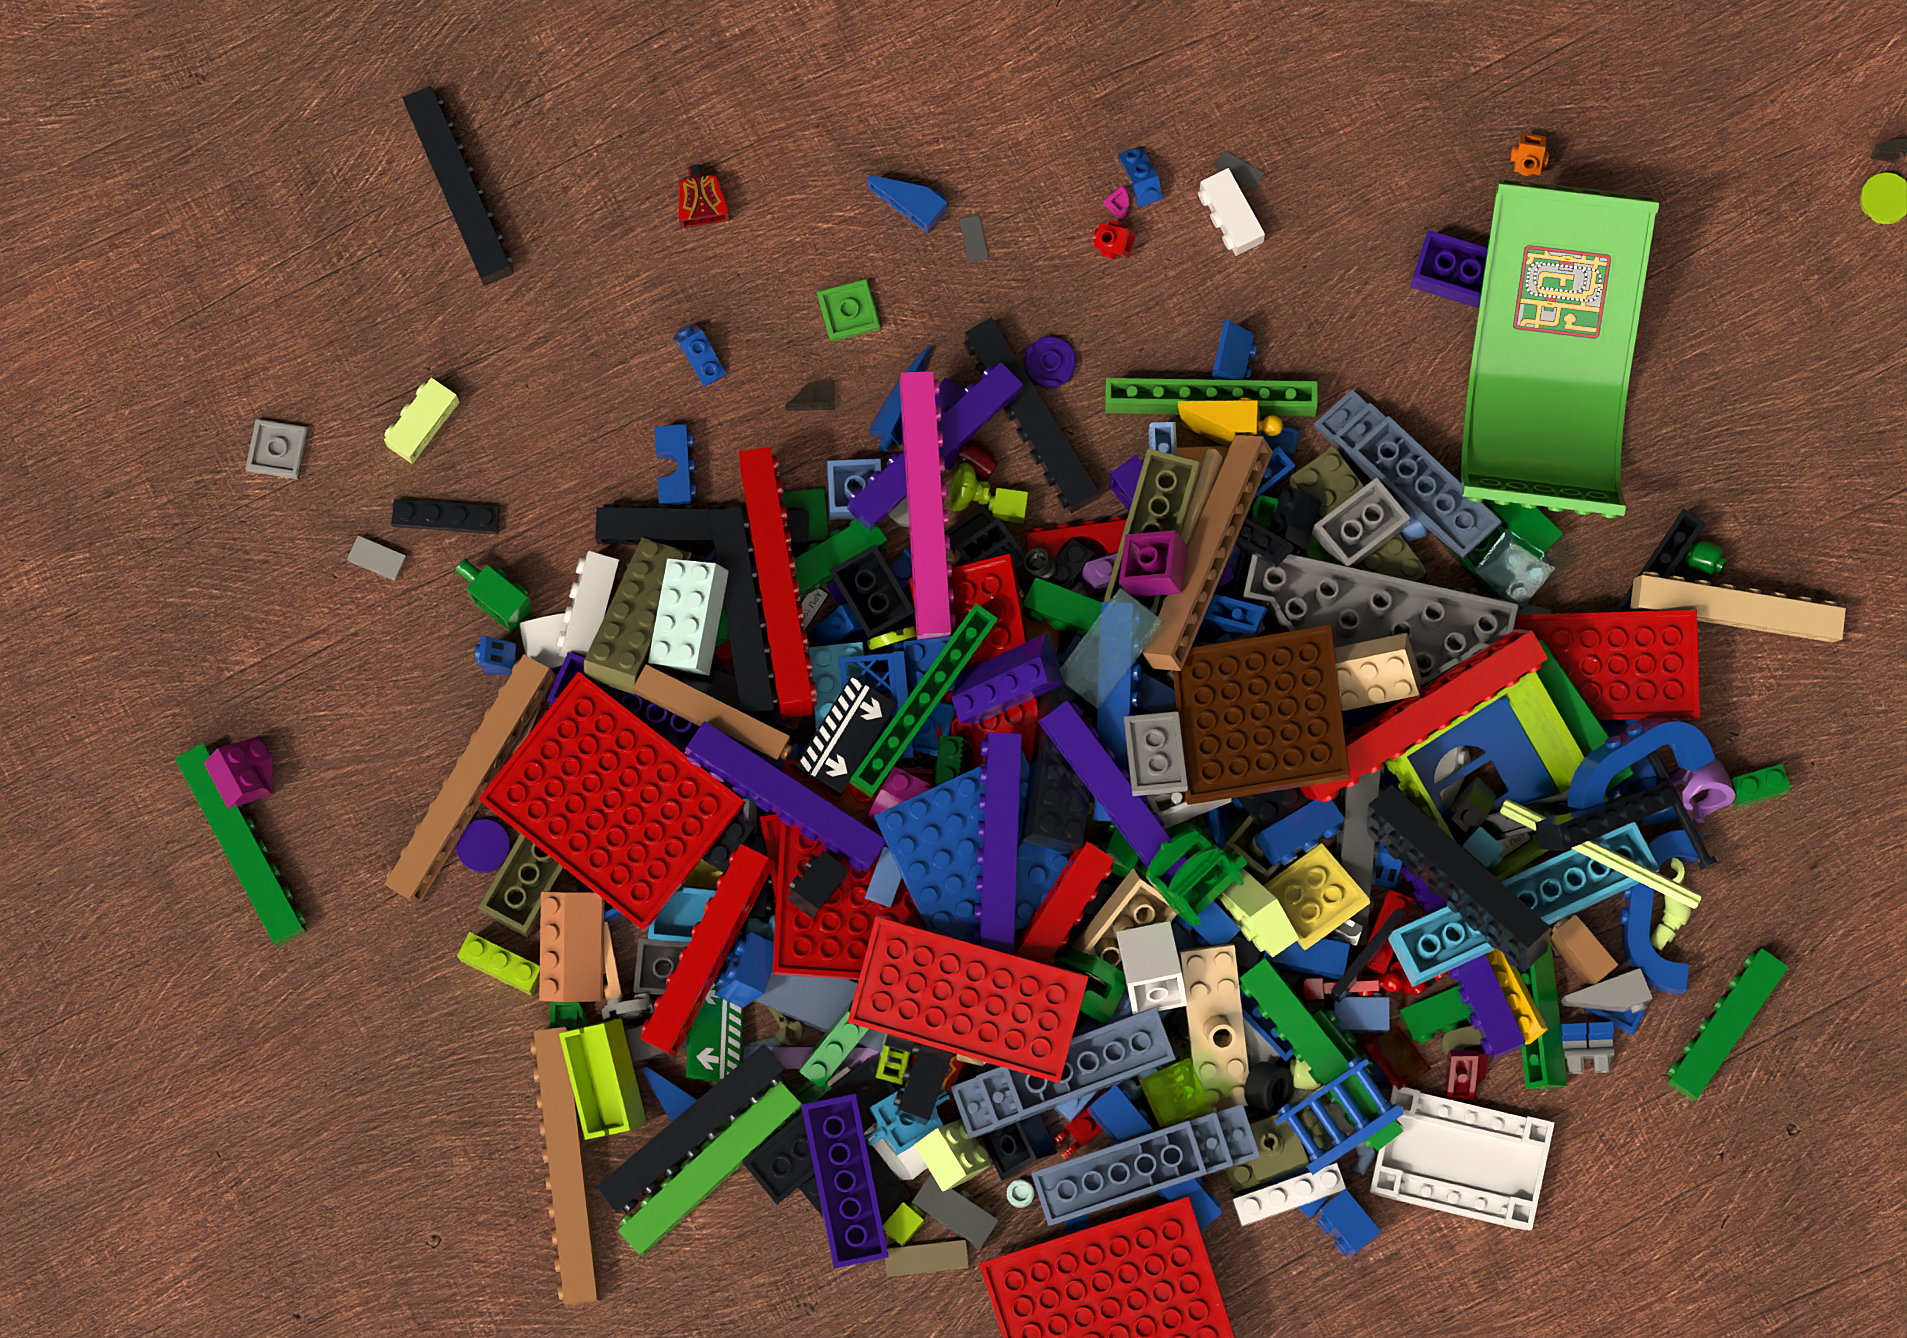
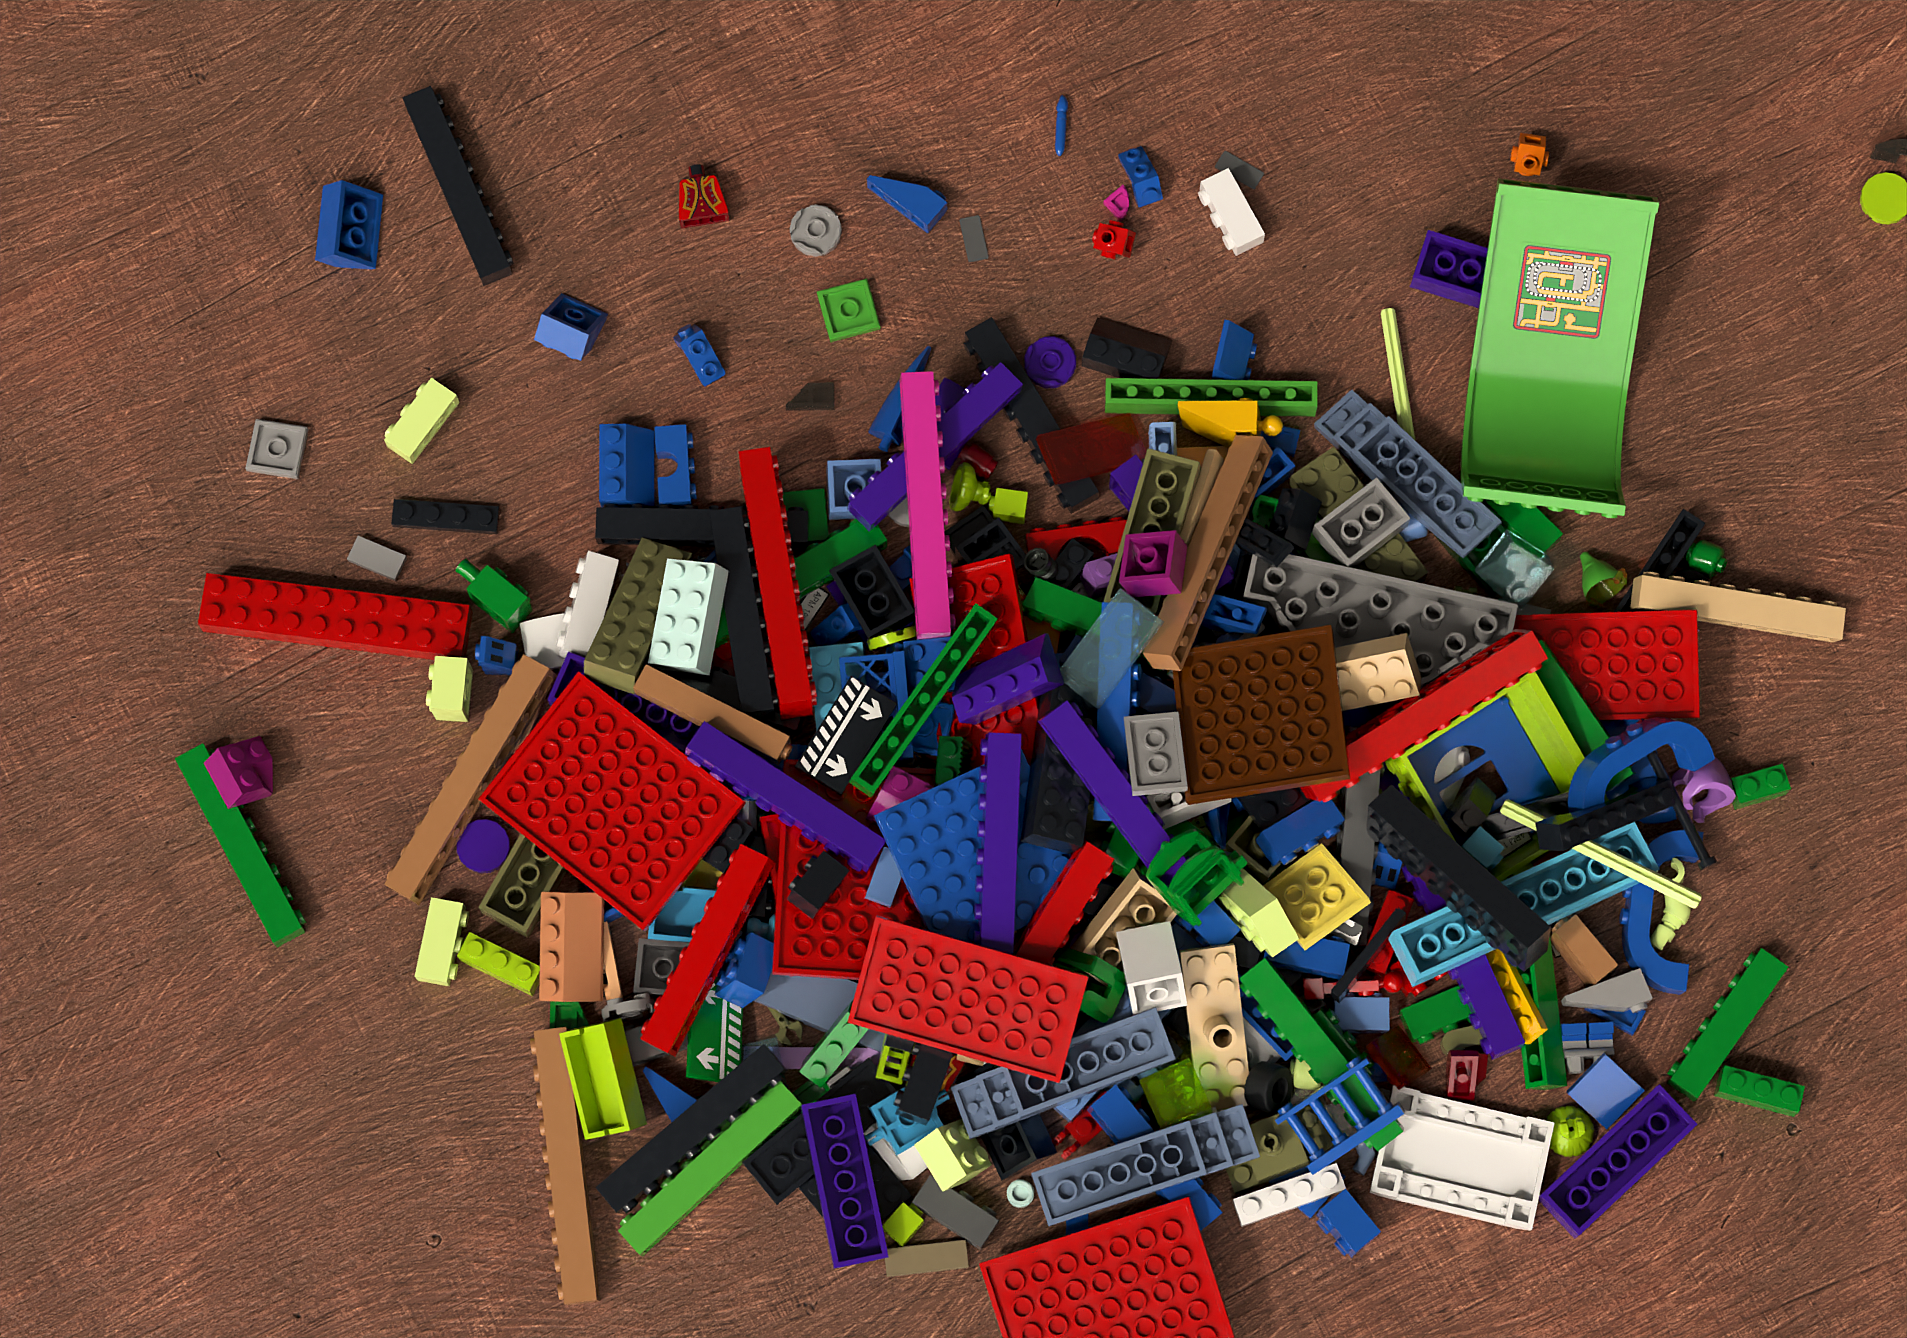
none -> red brick [198,573,473,660]
none -> blue slope [315,180,383,269]
none -> yellowish green brick [415,897,469,986]
none -> yellowish green brick [426,656,473,722]
none -> blue slope [534,293,608,361]
none -> blue slope [599,424,655,508]
none -> light grey tile [790,204,842,257]
none -> clear red tile [1036,413,1146,485]
none -> blue piece [1055,95,1068,156]
none -> black slope [1082,317,1172,379]
none -> yellowish green axle [1381,308,1415,440]
none -> dark purple brick [1538,1084,1698,1239]
none -> lime hair [1546,1106,1594,1157]
none -> tile [1566,1053,1645,1129]
none -> hat [1580,552,1627,608]
none -> green brick [1713,1065,1805,1117]

